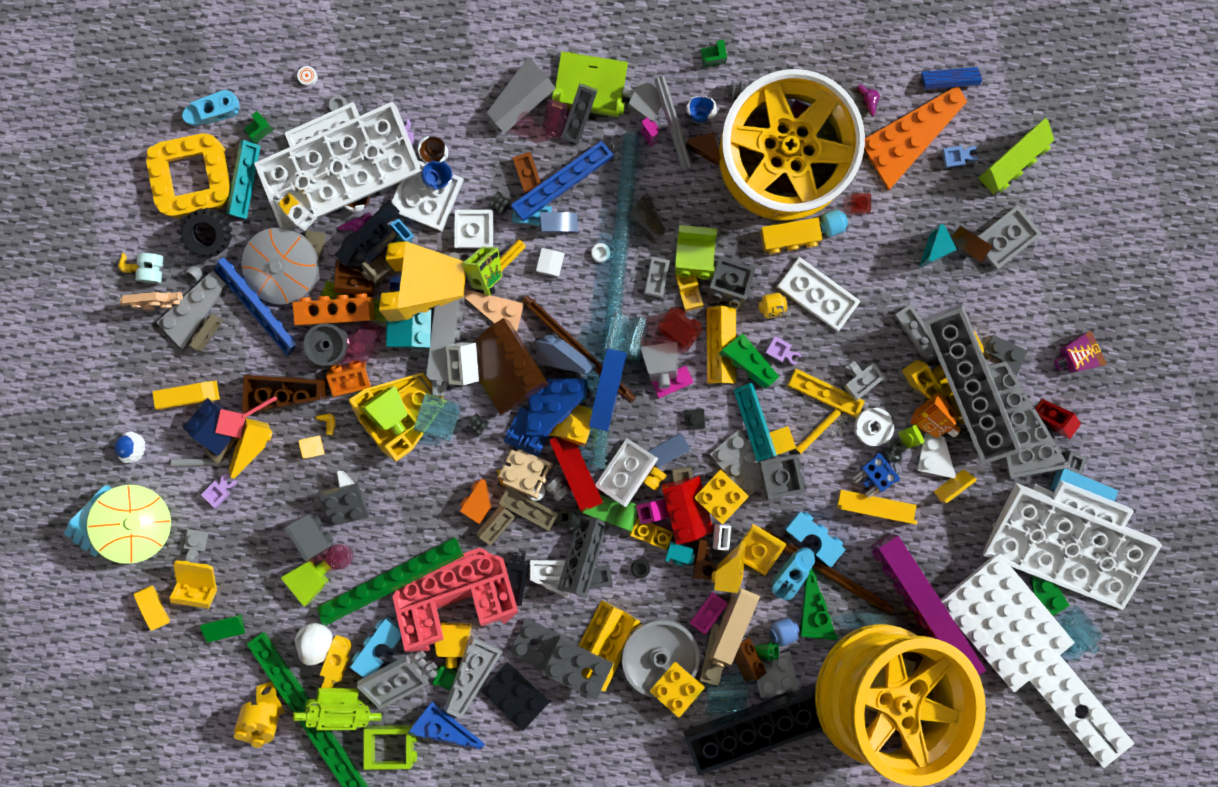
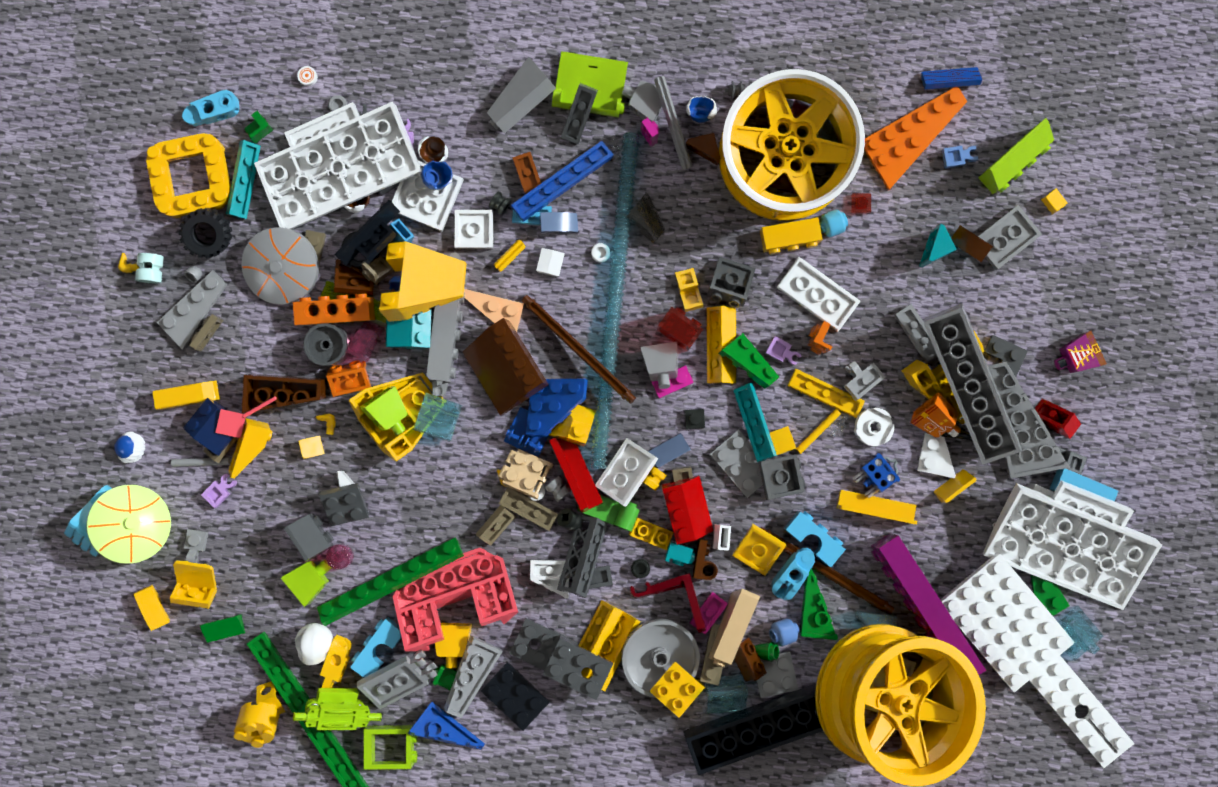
light nougat plate [120,292,183,311] -> none
blue plate [215,257,297,356] -> none
white leg [278,192,317,230] -> none
magenta animal [338,212,372,231] -> none
white brick [446,342,479,385] -> none
orange slope [460,479,492,524] -> none
lime torso [462,246,502,296] -> none
pearl dark grey wheel [465,413,489,437] -> none
black hinge [507,552,528,606] -> none
sand blue slope [536,335,596,374] -> none
clear pink slope [542,99,568,138] -> none
blue slope [589,348,627,432] -> none
clear light blue bracket [604,313,648,361] -> none
dark pink brick [636,499,670,524] -> none
light grey plate [644,257,670,298] -> none
lime panel [674,225,717,280] -> none
yellow bracket [695,469,749,524] -> none
green panel [701,40,727,67] -> none
yellow slope [712,541,745,593] -> none
yellow head [758,293,787,319] -> none
magenta animal [856,84,880,117] -> none
pearl dark grey wheel [883,439,907,462] -> none
lime plate [898,424,925,449] -> none
none -> dark red hinge [630,573,706,633]
none -> orange bracket [808,321,832,355]
none -> yellow slope [1041,188,1067,214]

